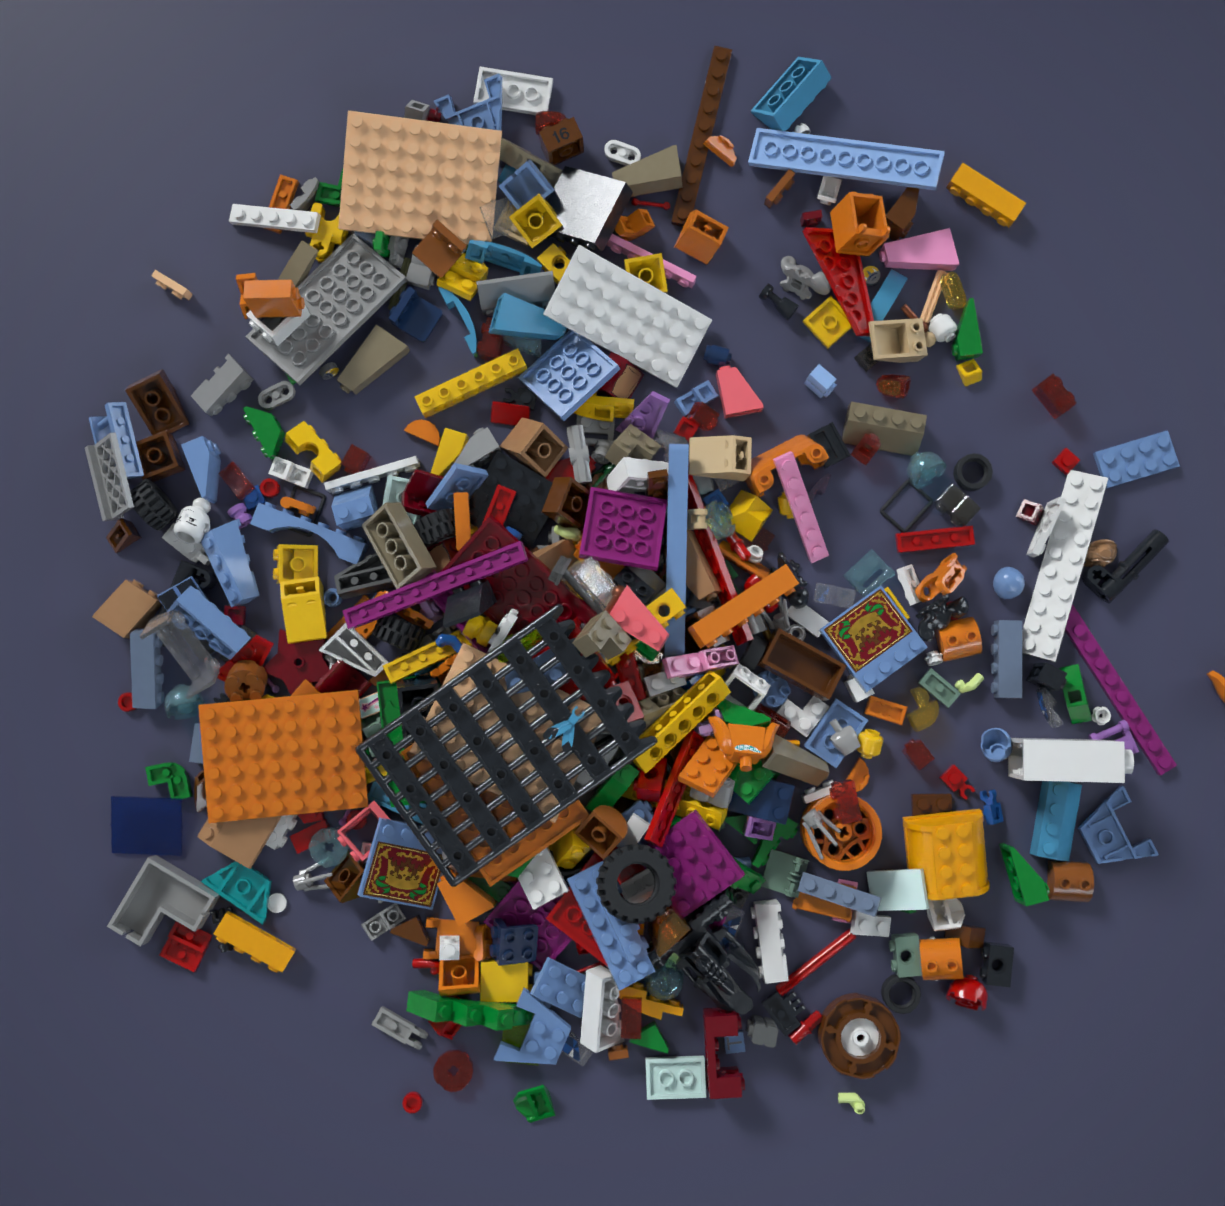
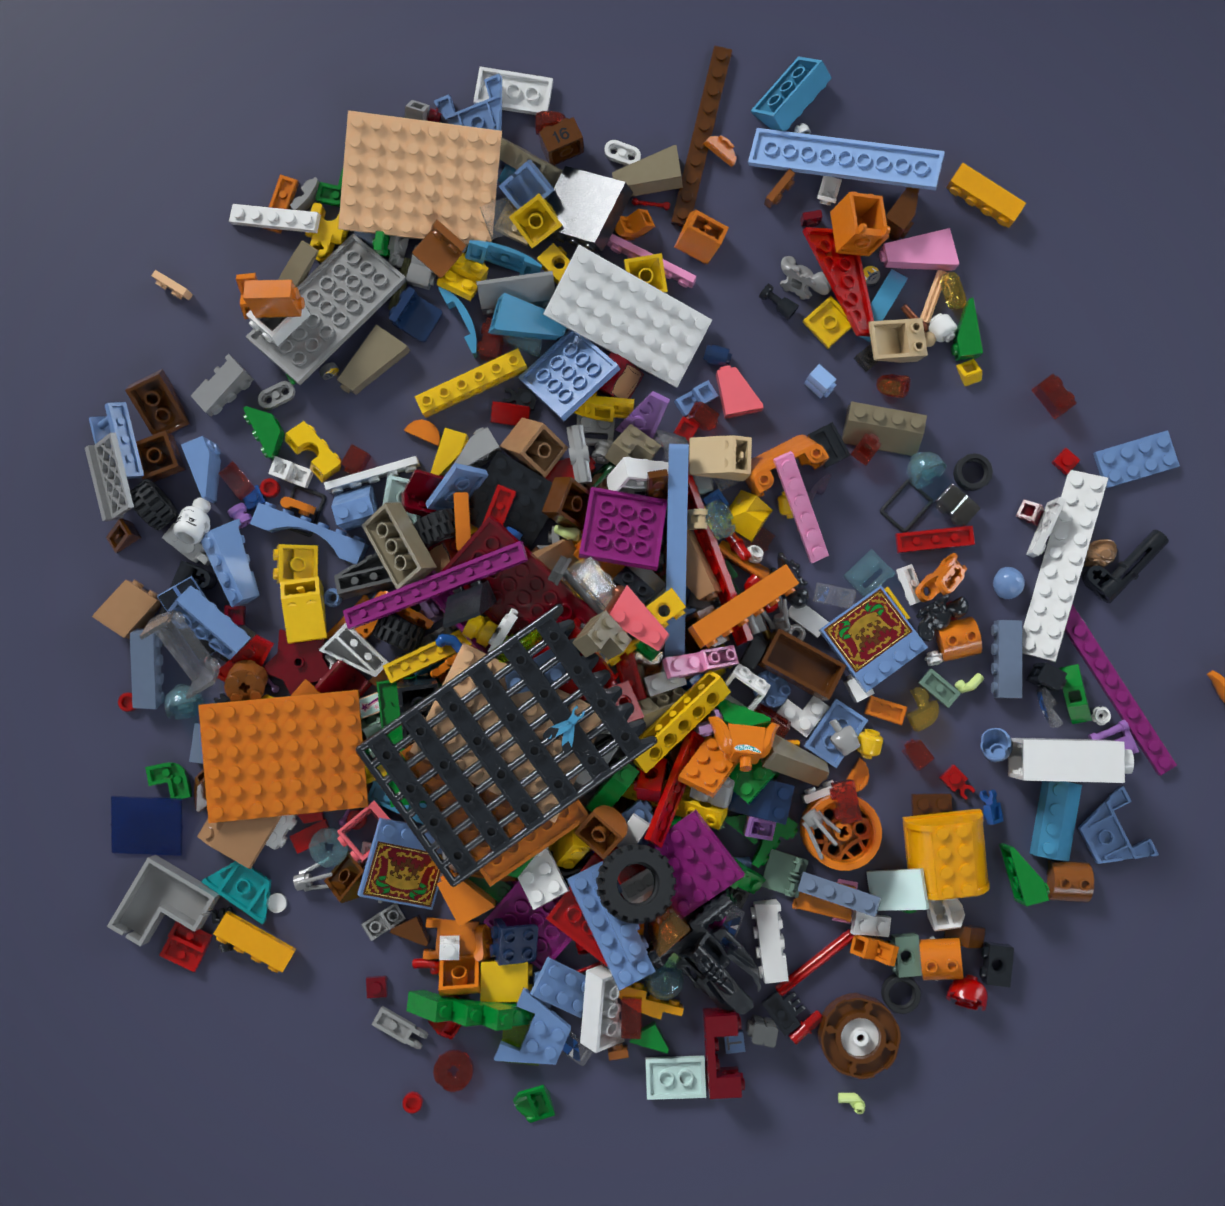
none -> dark red plate [366,976,388,998]
none -> orange brick [850,935,899,967]

